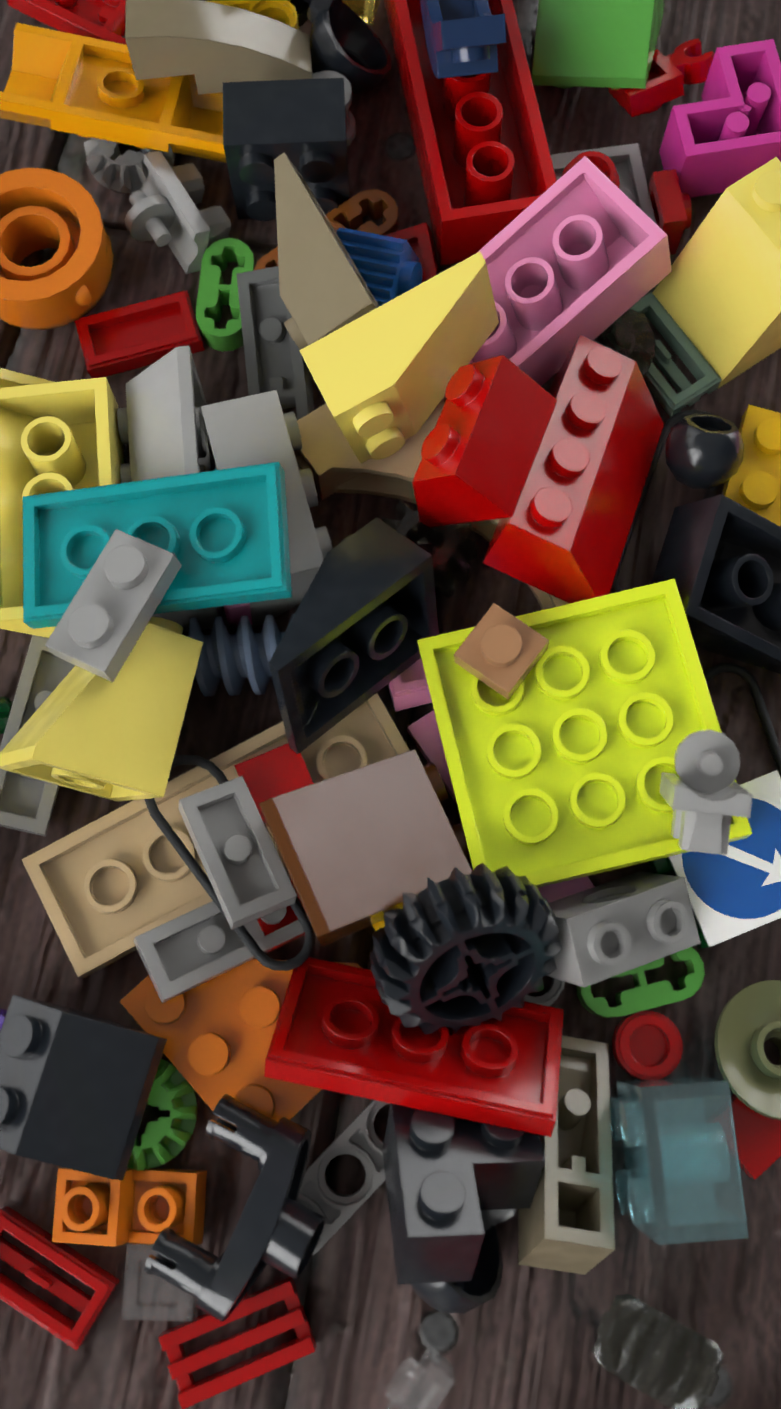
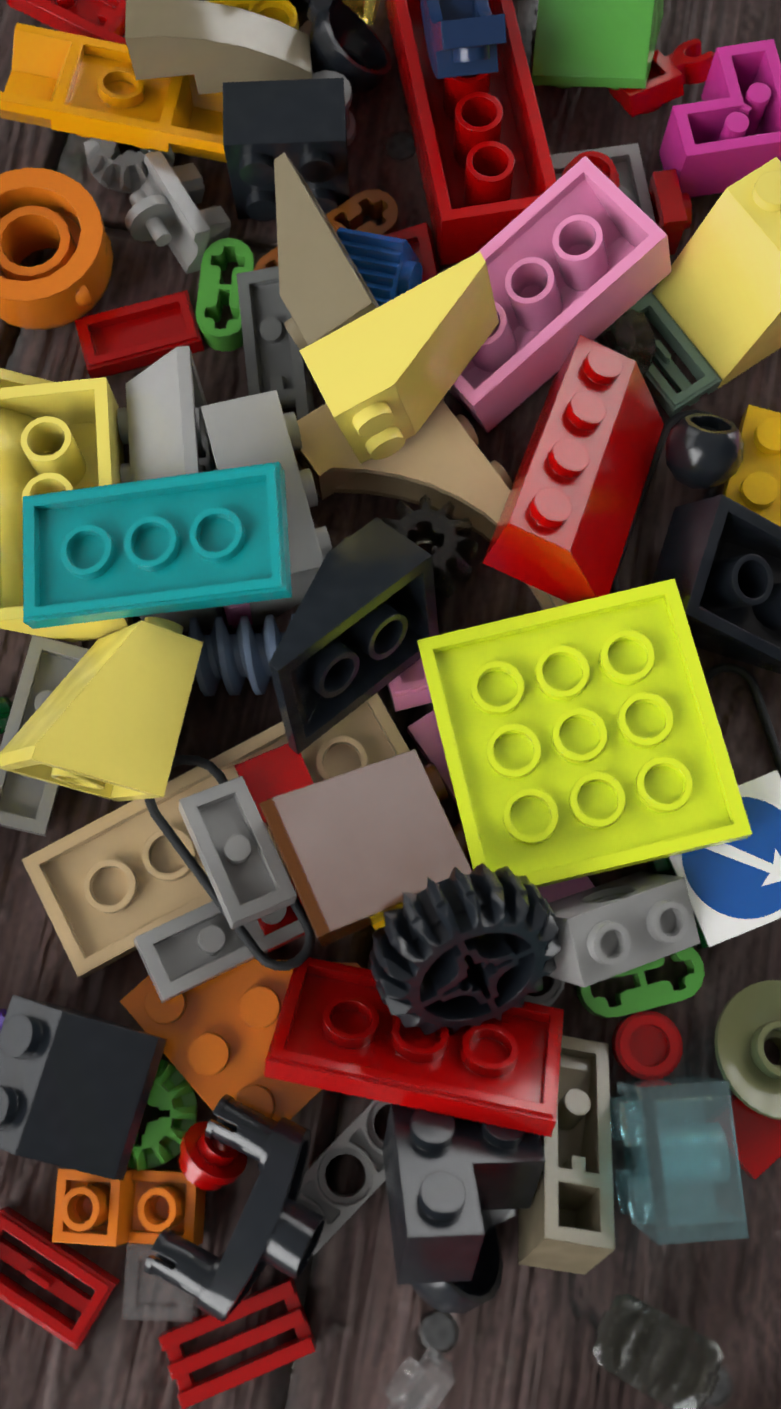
light grey plate [45,529,181,682] -> none
red slope [412,355,558,527] -> none
medium nougat plate [454,603,549,700] -> none
light grey hips [659,729,752,855] -> none
none -> red plate [179,1121,247,1191]

